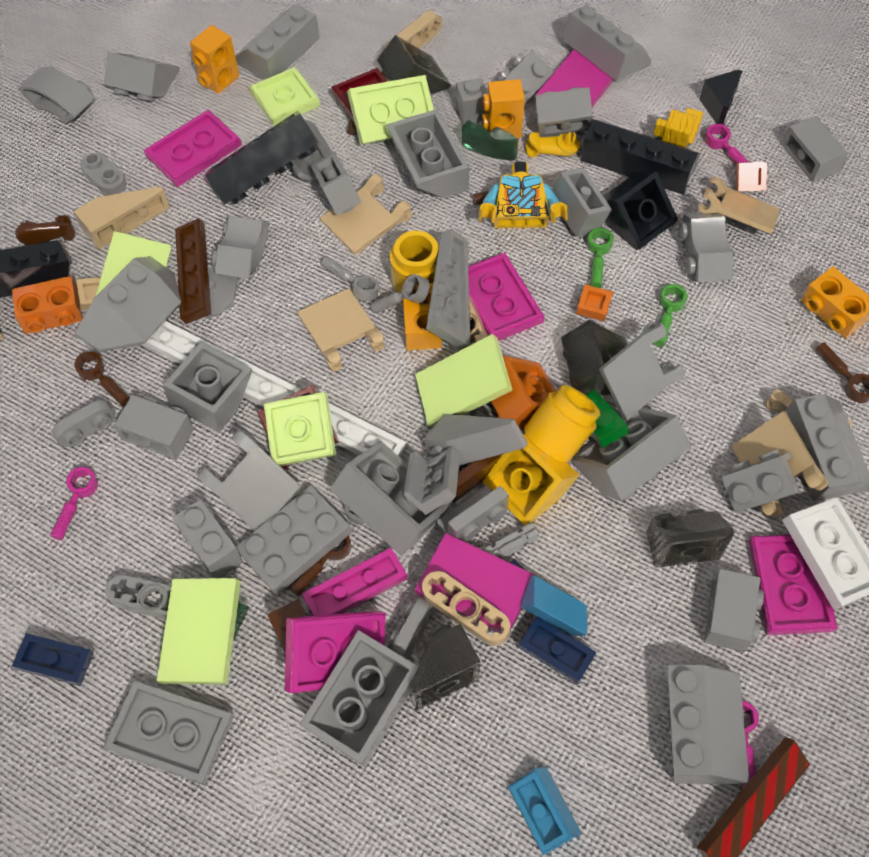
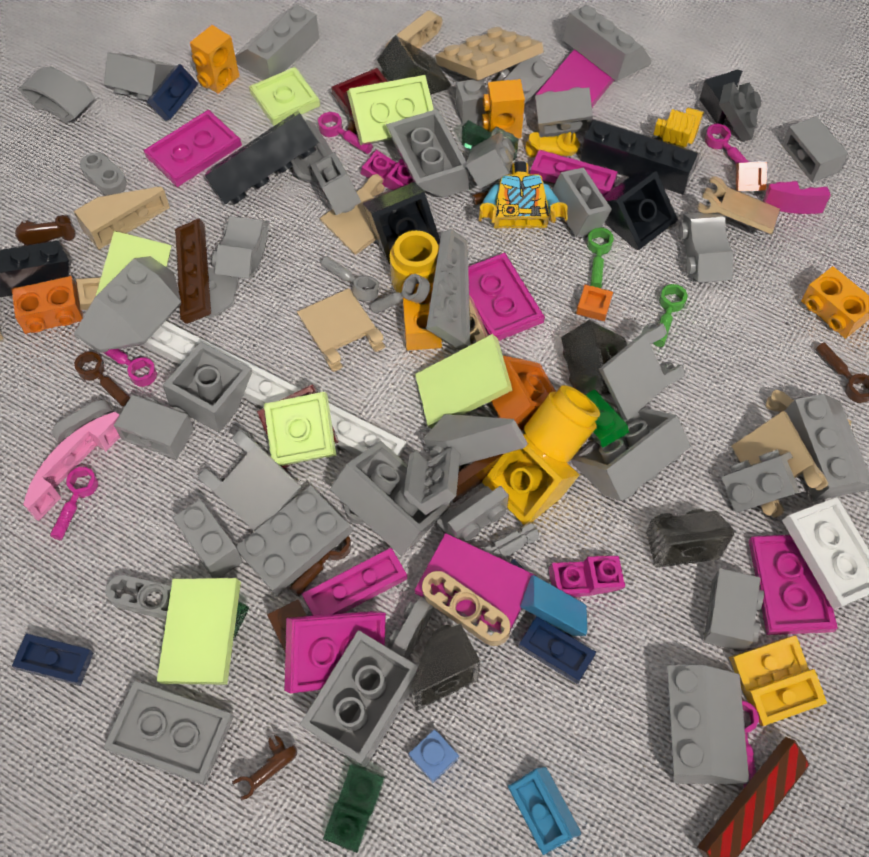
none -> bright pink slope [23,412,120,521]
none -> dark pink piece [102,349,157,387]
none -> dark blue plate [147,64,198,121]
none -> reddish brown piece [232,735,298,800]
none -> dark pink piece [318,112,373,154]
none -> clear green slope [323,763,386,853]
none -> dark pink slope [360,149,414,190]
none -> black slope [363,182,440,265]
none -> medium blue plate [408,729,459,784]
none -> tan plate [435,27,544,81]
none -> light grey brick [466,132,515,189]
none -> dark pink plate [530,150,618,196]
none -> dark pink slope [548,556,625,598]
none -> dark grey plate [719,82,761,142]
none -> yellow slope [729,635,827,726]
none -> dark pink slope [763,181,831,214]

